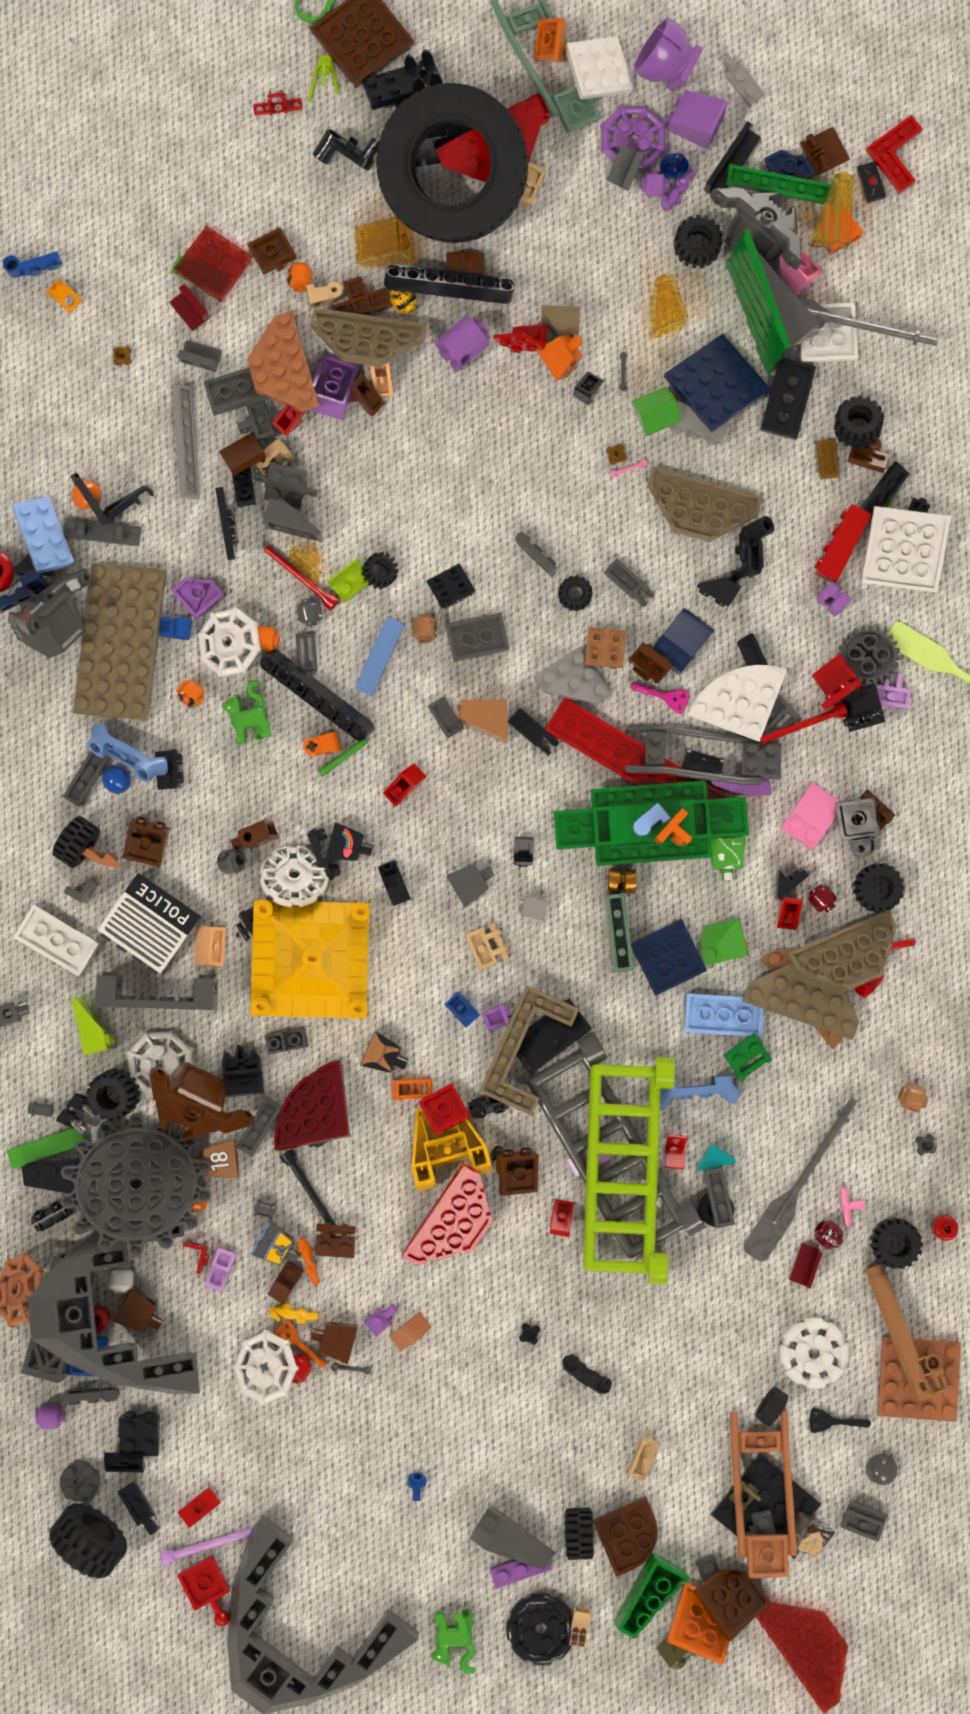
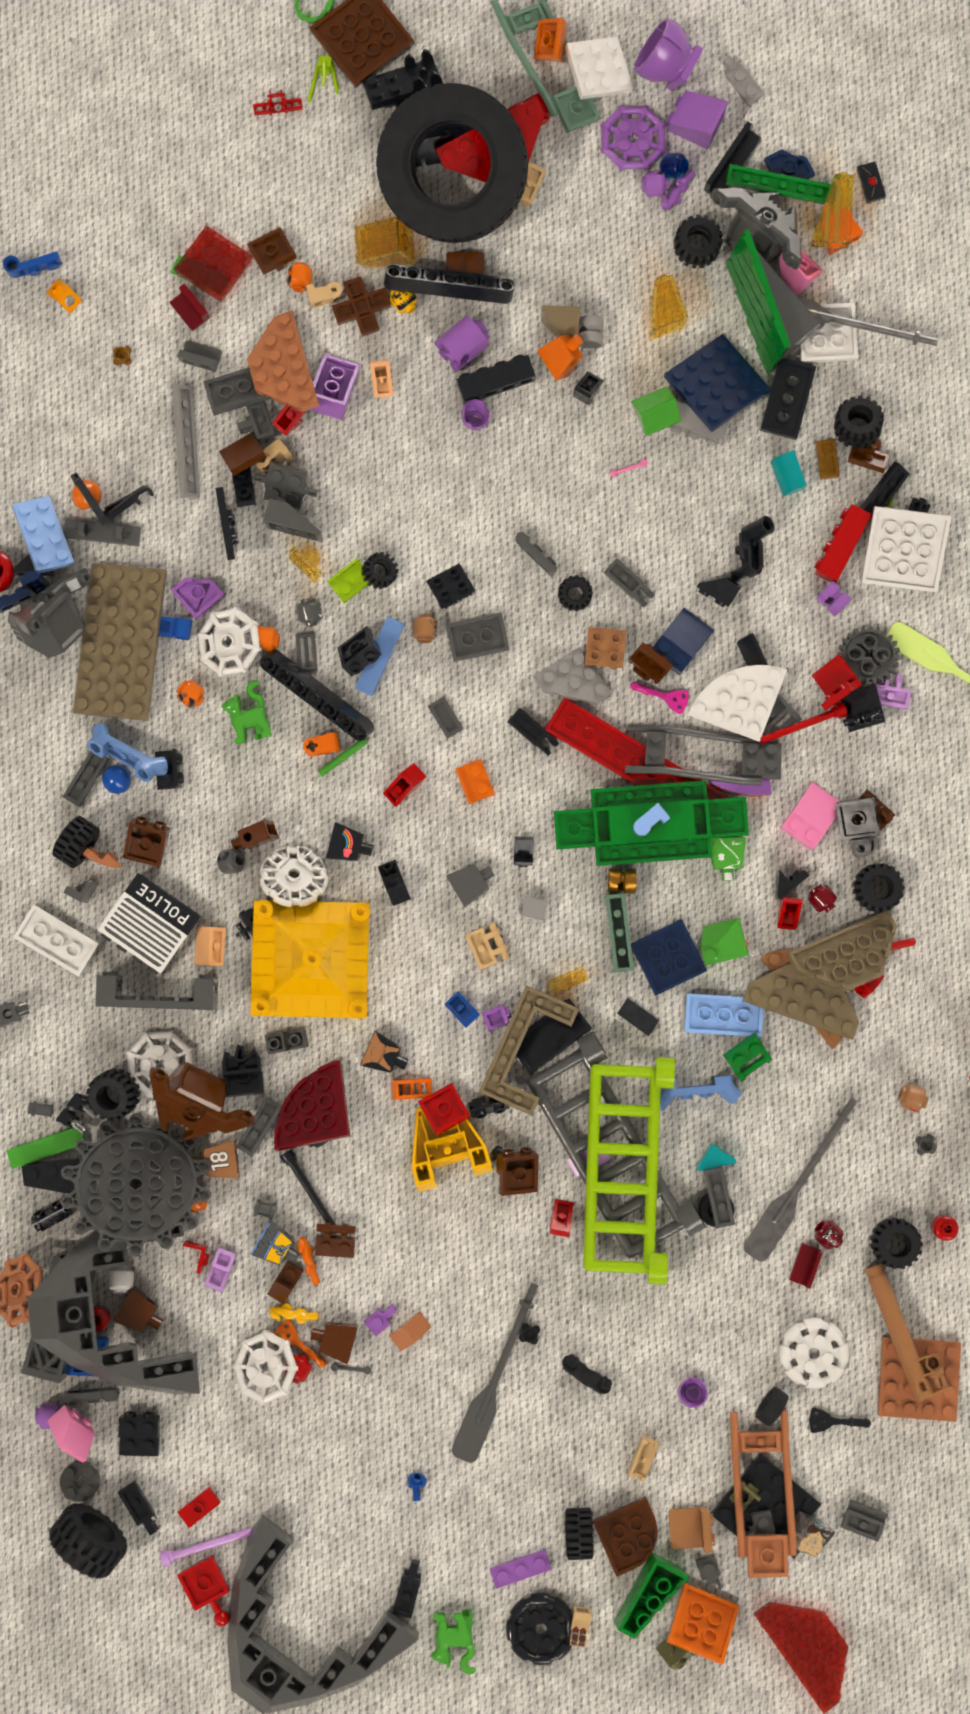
lime slope [71,997,116,1055] -> none
black tile [103,1452,145,1473] -> none
red piece [264,545,340,611] -> none
black piece [307,828,341,880] -> none
dark tan plate [311,308,426,367] -> none
black piece [312,129,380,171] -> none
reddish brown slope [350,374,385,416] -> none
plate [402,1163,492,1265] -> none
medium nougat slope [457,700,507,743] -> none
dark grey wedge [470,1505,556,1570] -> none
red bracket [493,324,548,353] -> none
pearl gold plate [606,444,627,465] -> none
dark grey panel [607,144,644,191] -> none
dark grey hinge [619,352,627,391] -> none
dark tan plate [647,467,762,542] -> none
orange bracket [653,808,693,847] -> none
red bracket [665,1134,687,1169] -> none
black hinge [681,748,724,774] -> none
reddish brown plate [693,1570,770,1641] -> none
reddish brown hinge [799,127,850,176] -> none
bright pink piece [840,1187,865,1227] -> none
red plate [865,115,923,194] -> none
dark grey hair [865,1454,897,1485] -> none
none -> bright pink slope [47,1405,95,1463]
none -> black plate [338,626,381,677]
none -> black hinge [392,1559,422,1618]
none -> dark grey piece [452,1283,538,1463]
none -> orange plate [455,759,495,805]
none -> black brick [456,354,536,405]
none -> medium lavender hair [461,398,490,431]
none -> clear yellow slope [548,967,589,994]
none -> light grey wheel [579,315,603,349]
none -> black slope [617,998,659,1036]
none -> medium nougat bracket [668,1506,715,1553]
none -> medium lavender hair [678,1378,708,1408]
none -> teal brick [770,450,807,497]

